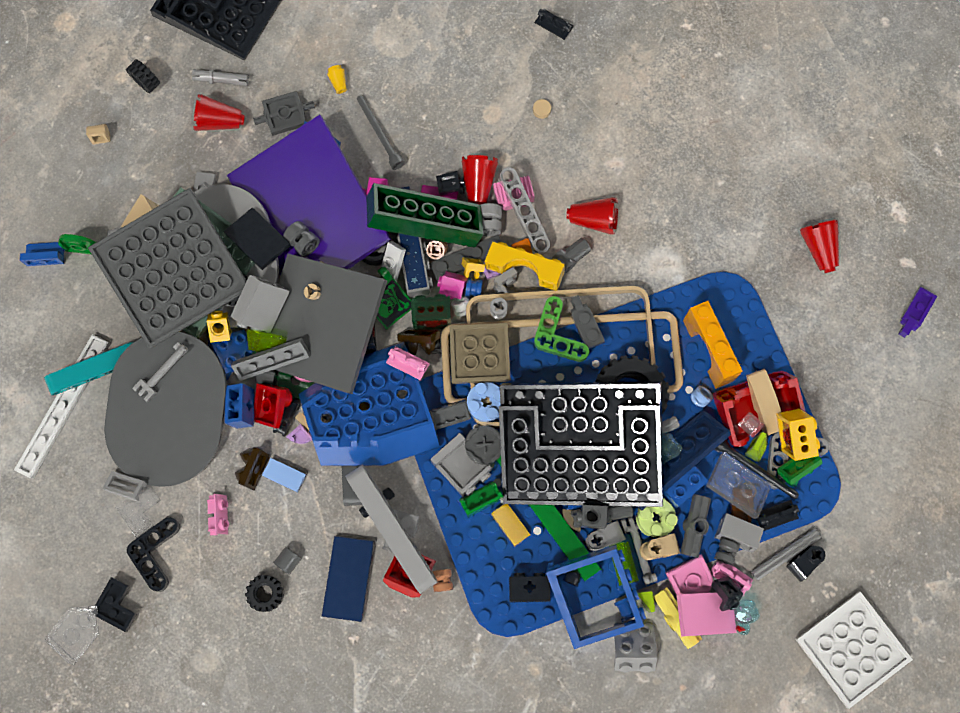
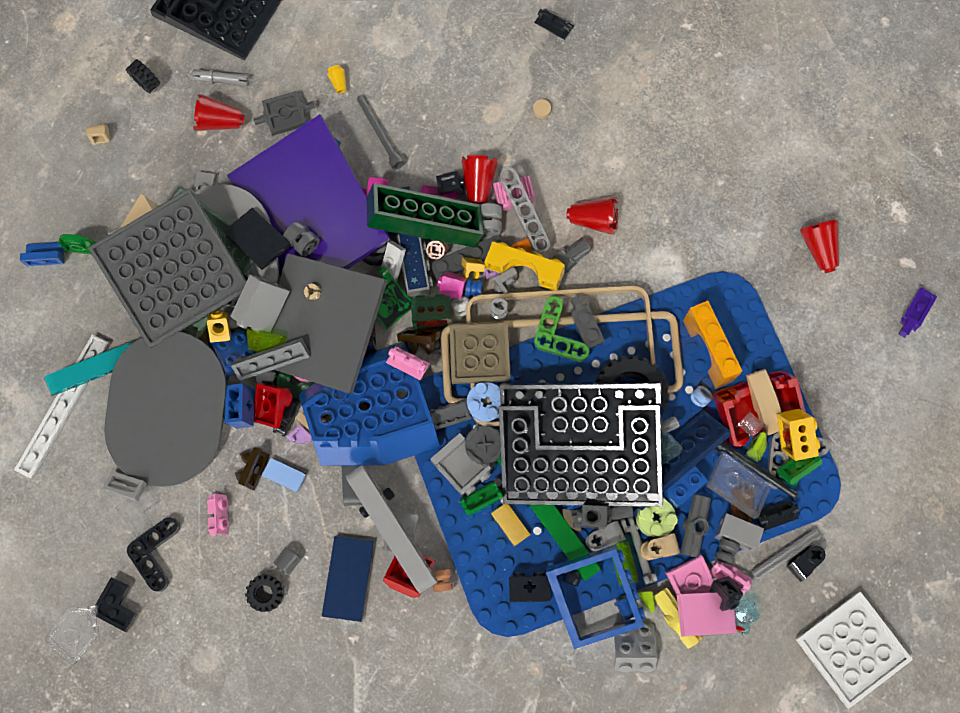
light grey hinge [133,342,188,402] -> none

